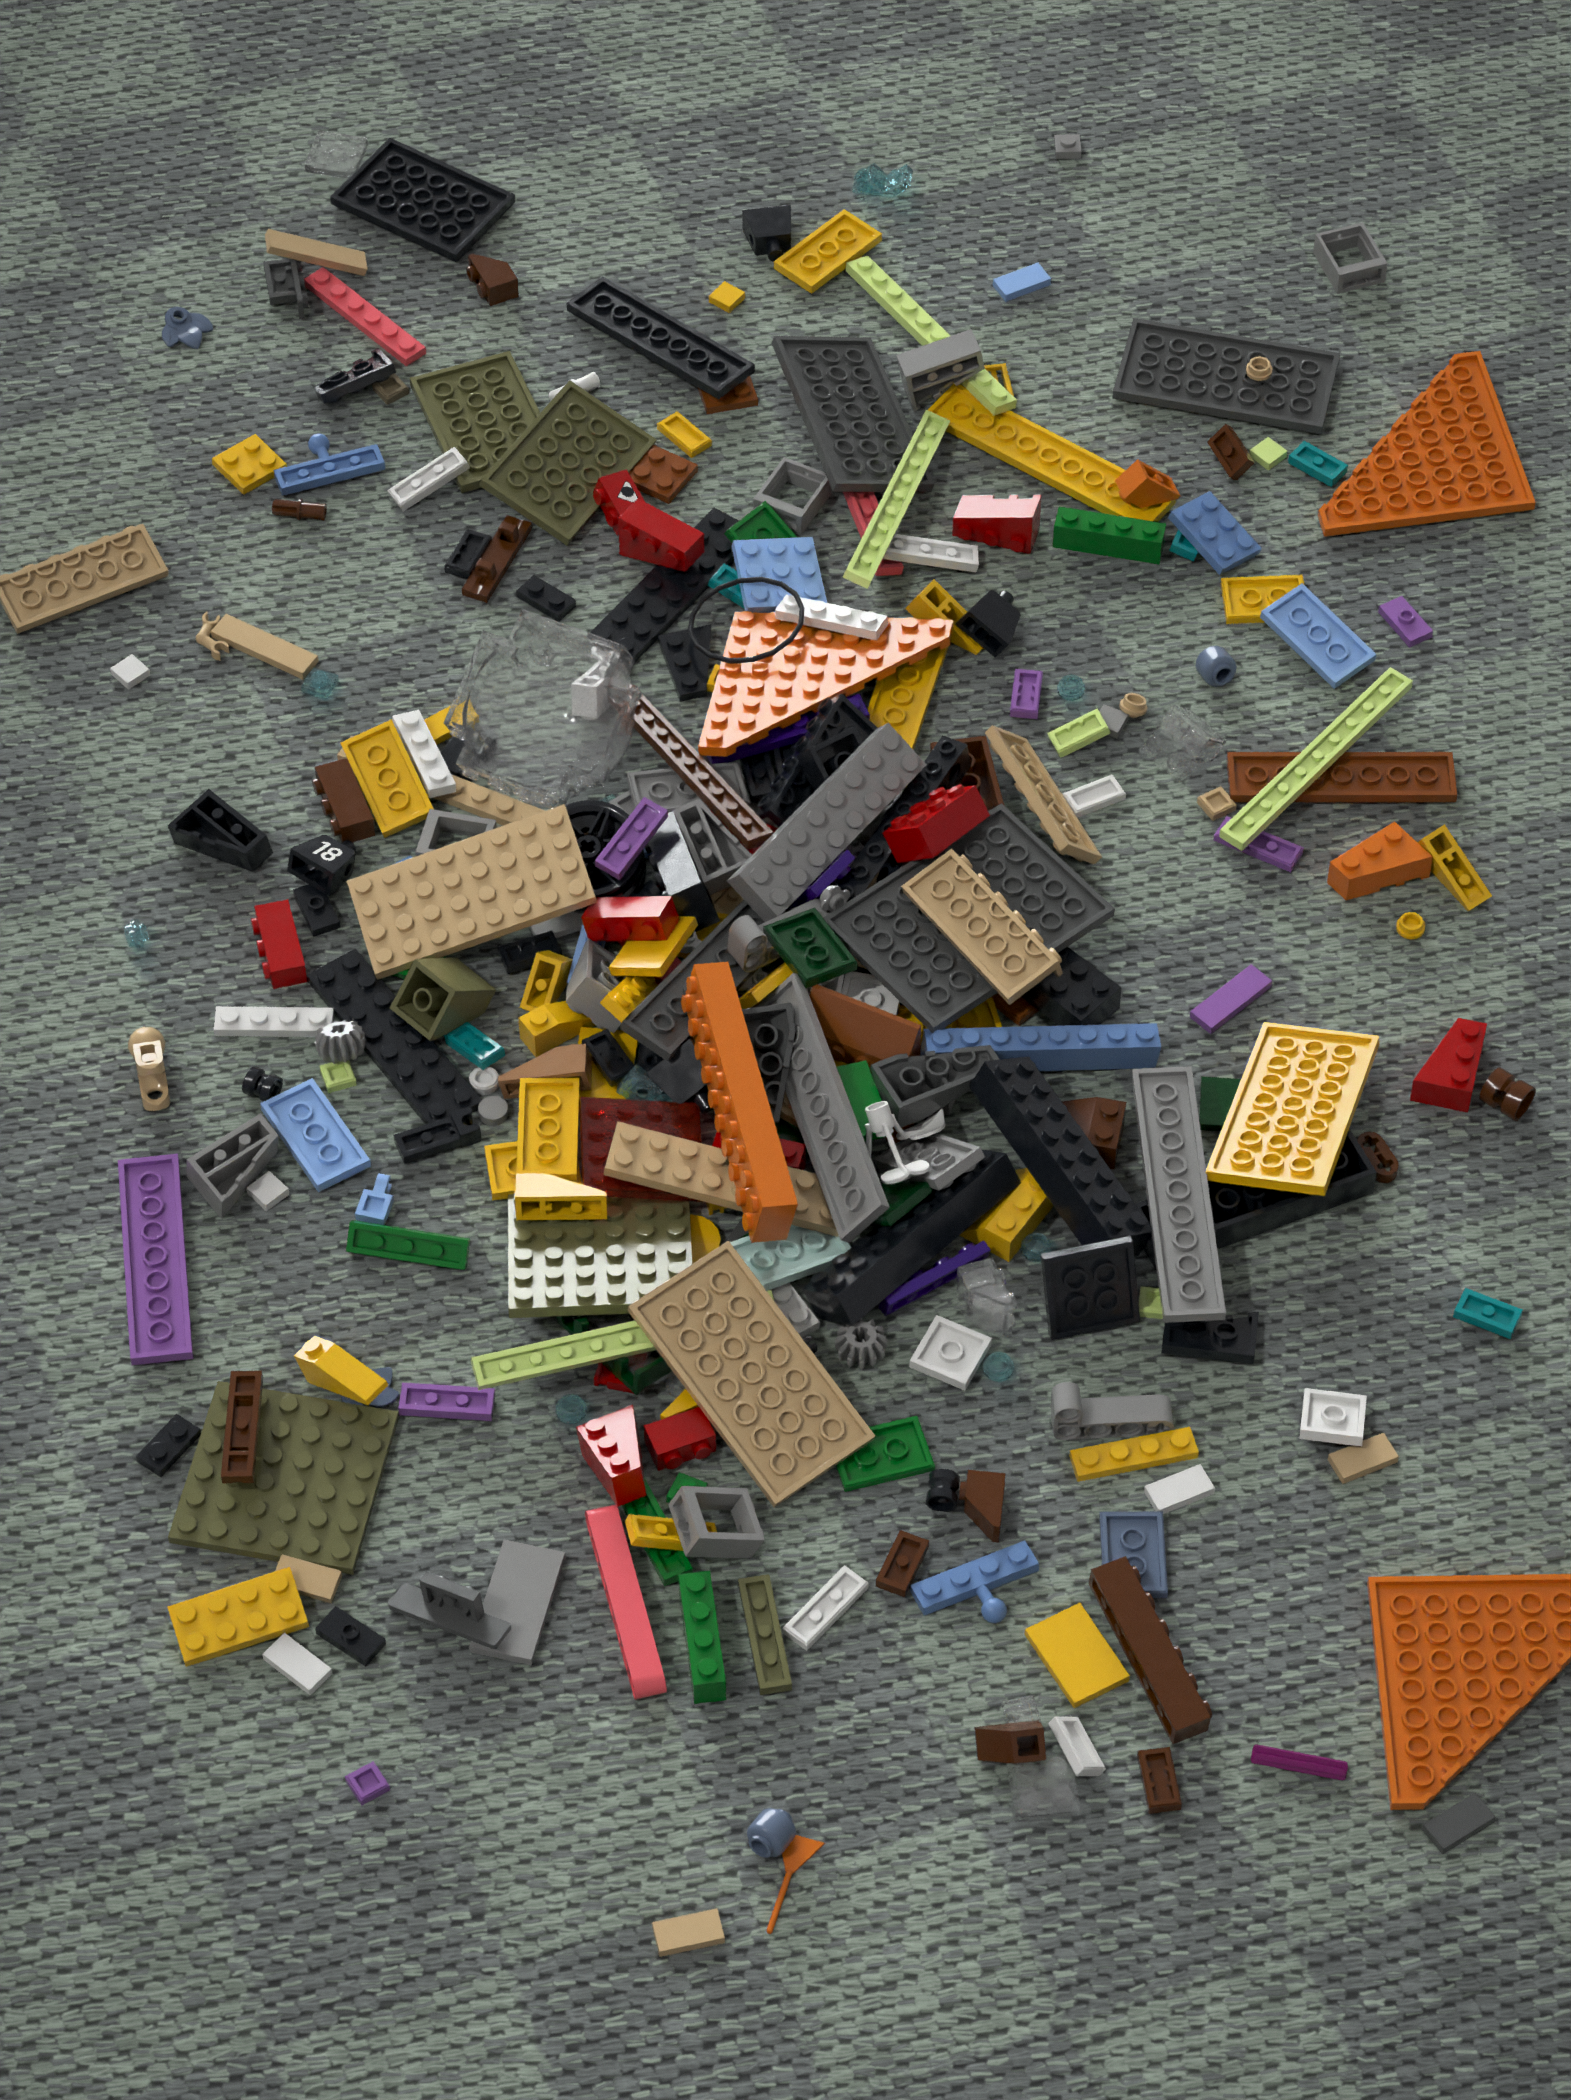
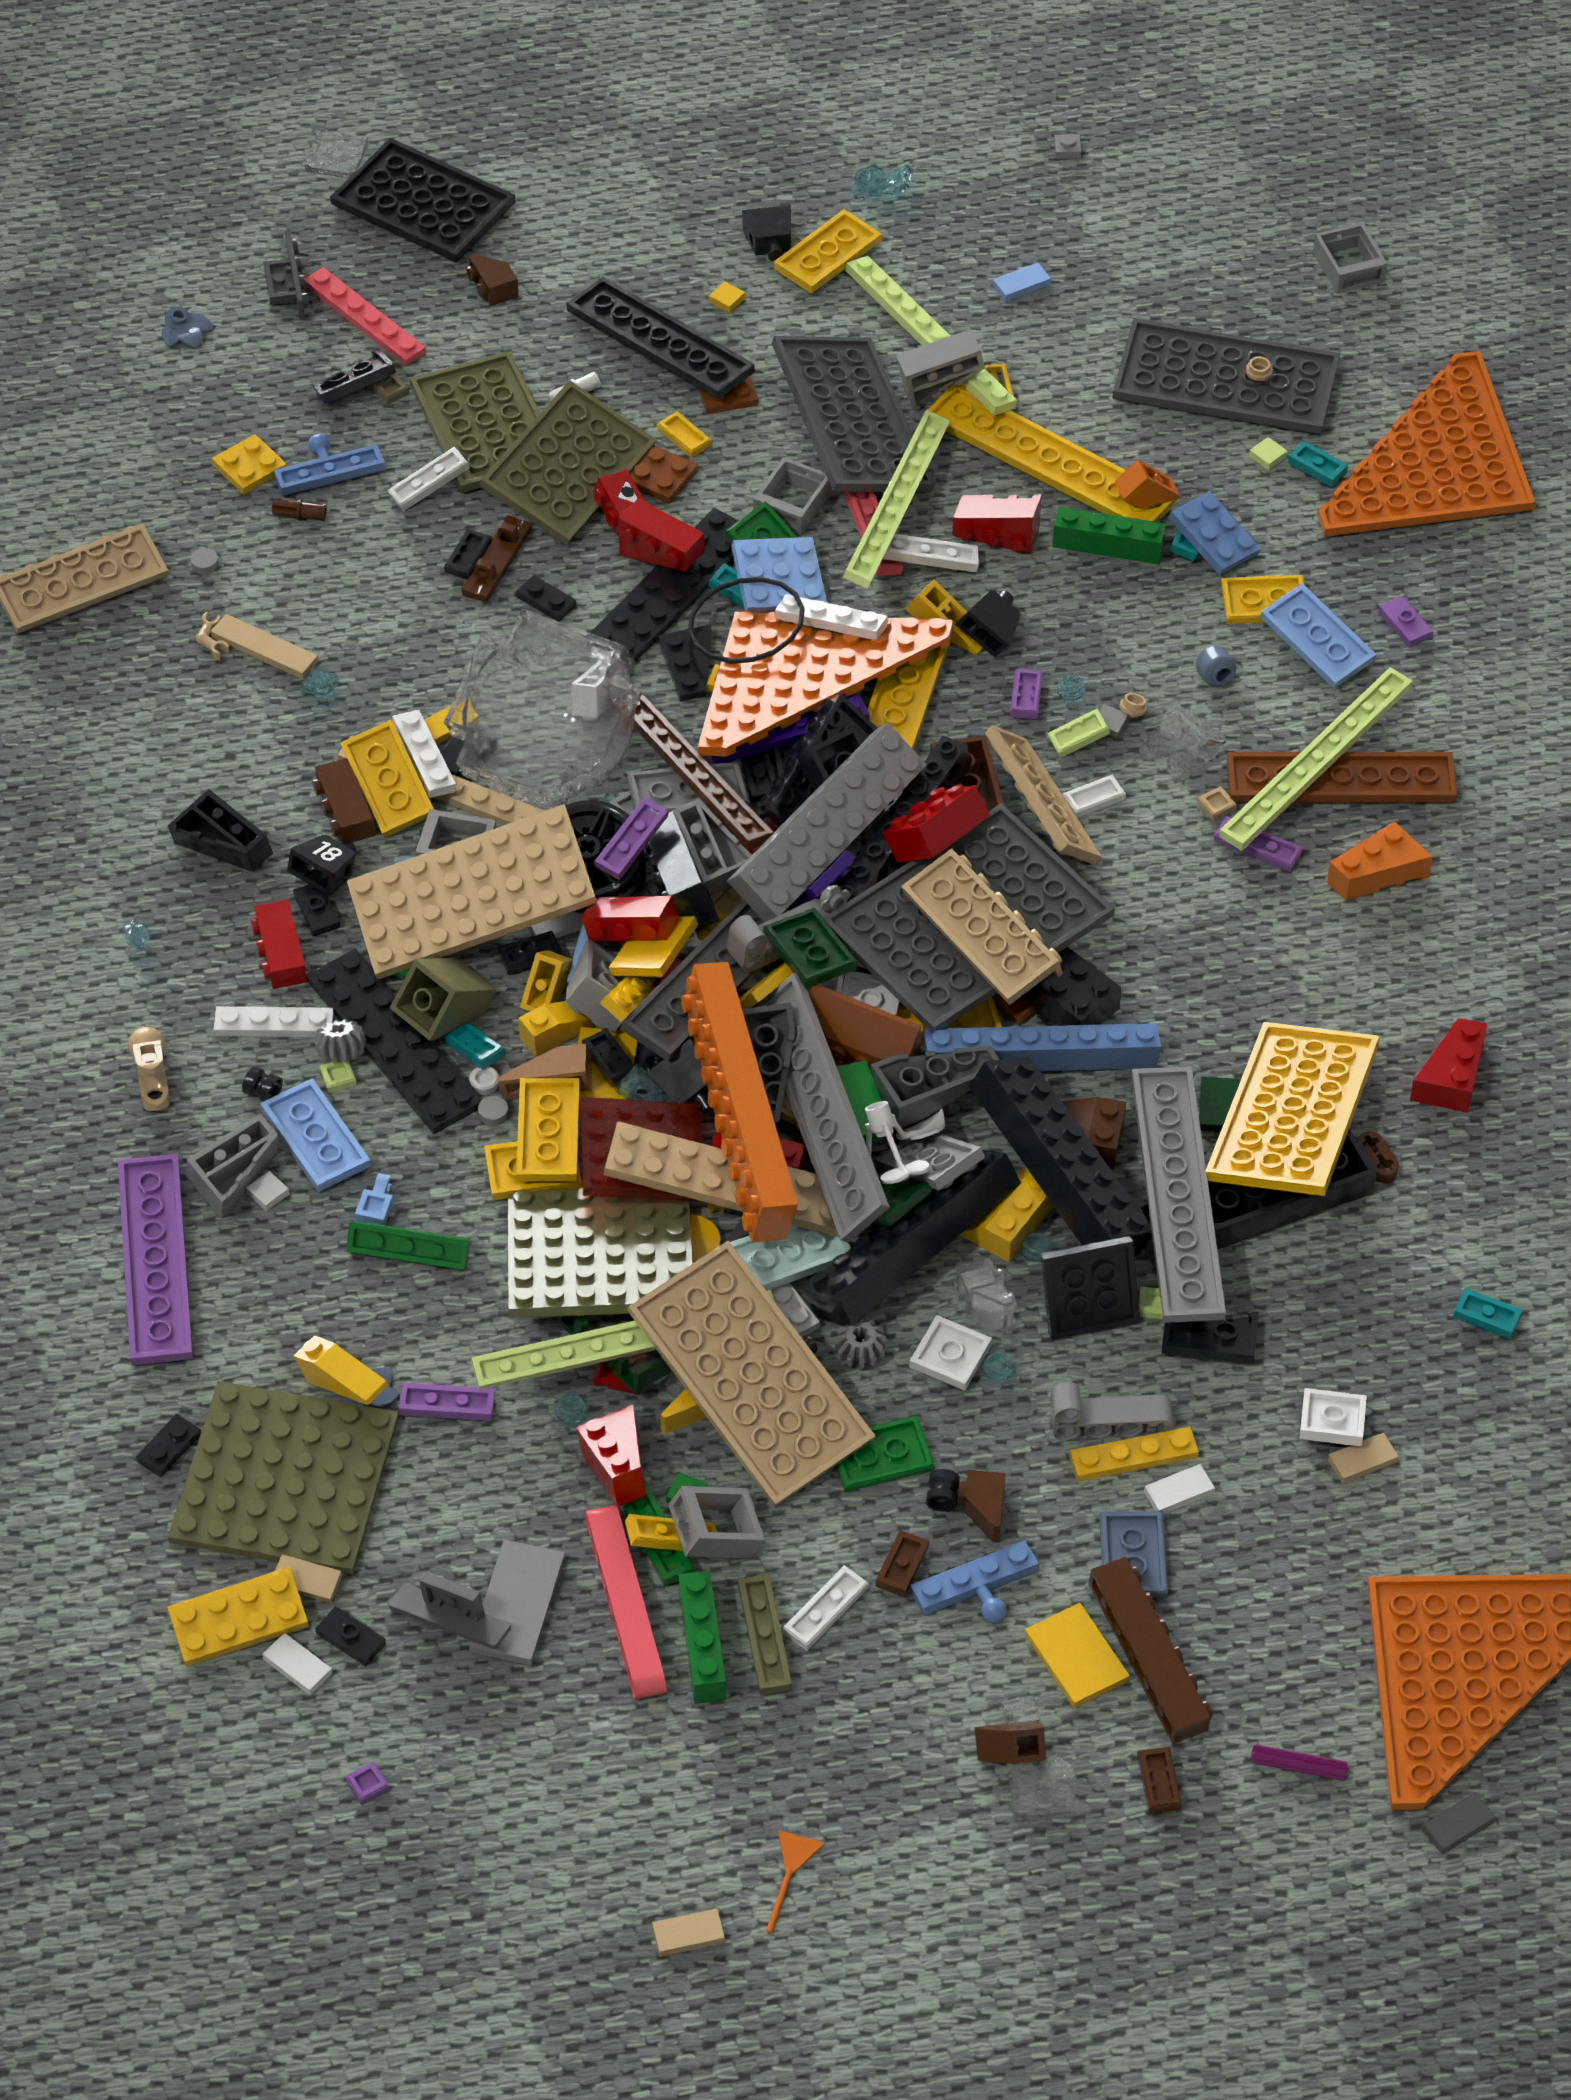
white tile [110,654,150,690] -> none
reddish brown hinge [221,1370,264,1483] -> none
tan tile [265,229,368,276] -> none
black plate [393,1108,481,1164] -> none
yellow slope [515,1173,608,1220] -> none
red brick [644,1407,716,1471] -> none
sand blue head [747,1808,796,1858] -> none
dark purple plate [879,1241,991,1316] -> none
white tile [1048,1717,1106,1776] -> none
medium lavender tile [1190,964,1272,1034] -> none
reddish brown plate [1207,424,1255,481] -> none
yellow plate [1396,912,1425,939] -> none
yellow slope [1418,824,1492,912] -> none
reddish brown wheel [1479,1067,1536,1121] -> none
none -> light grey tile [190,548,218,574]

